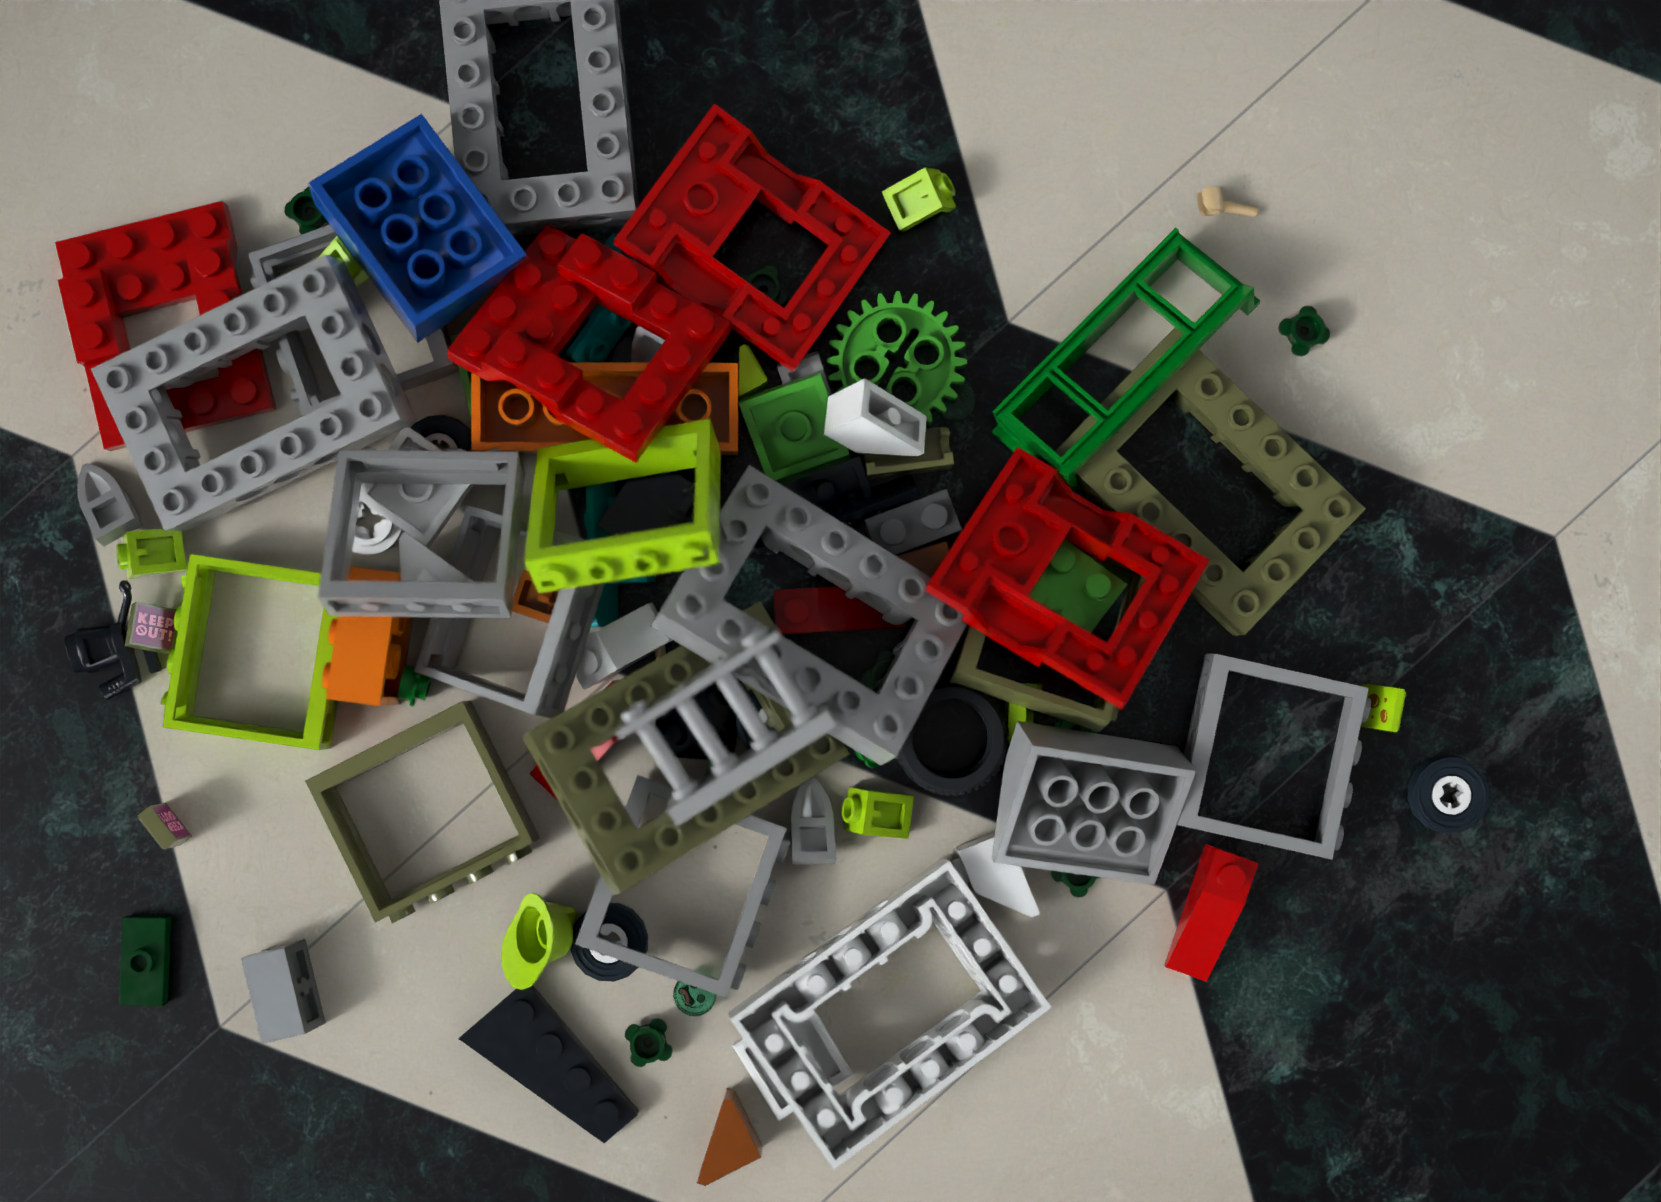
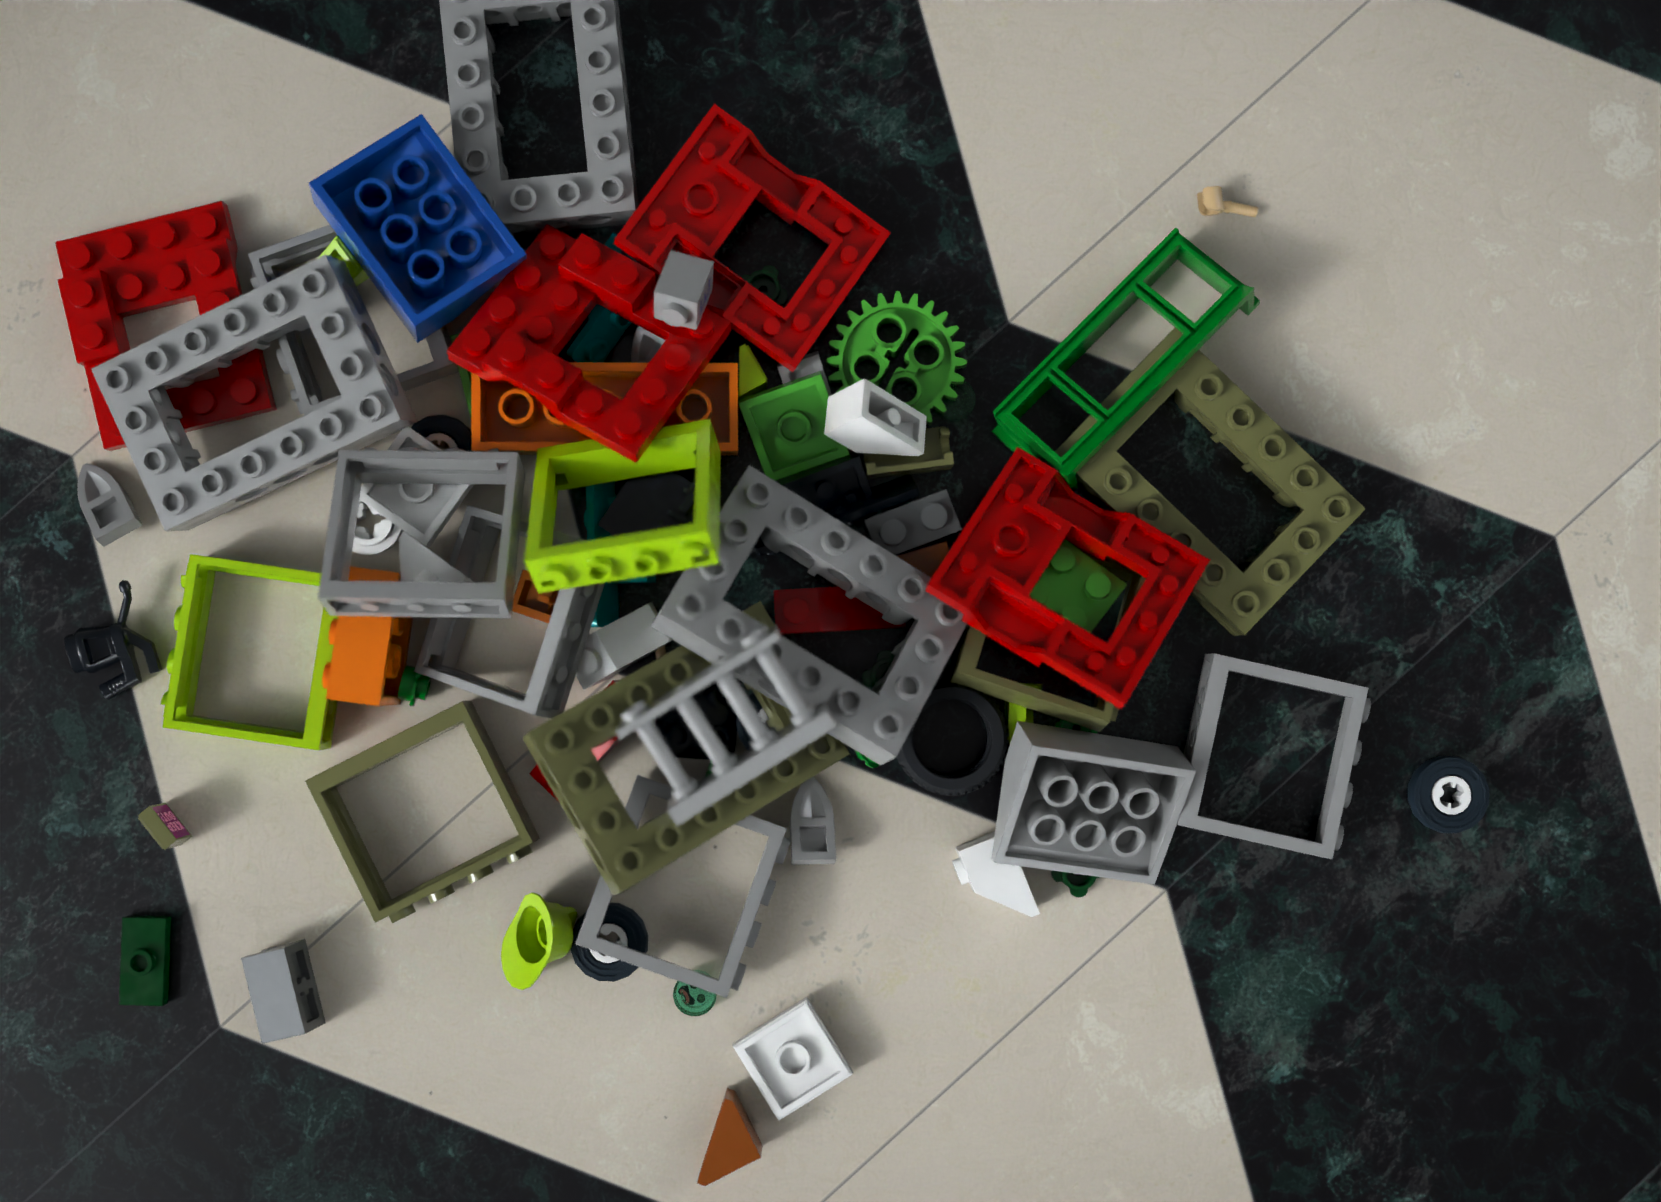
lime bracket [116,528,187,580] -> none
tile [125,602,177,654] -> none
dark green plate [284,187,328,235] -> none
black wing [458,985,639,1143] -> none
dark green plate [625,1018,673,1067] -> none
white brick [728,859,1052,1169] -> none
lime bracket [842,787,914,839] -> none
lime bracket [882,167,956,231] -> none
red slope [1164,844,1259,982] -> none
dark green plate [1278,306,1330,357] -> none
lime slope [1361,684,1406,733] -> none
none -> light grey brick [654,250,714,330]

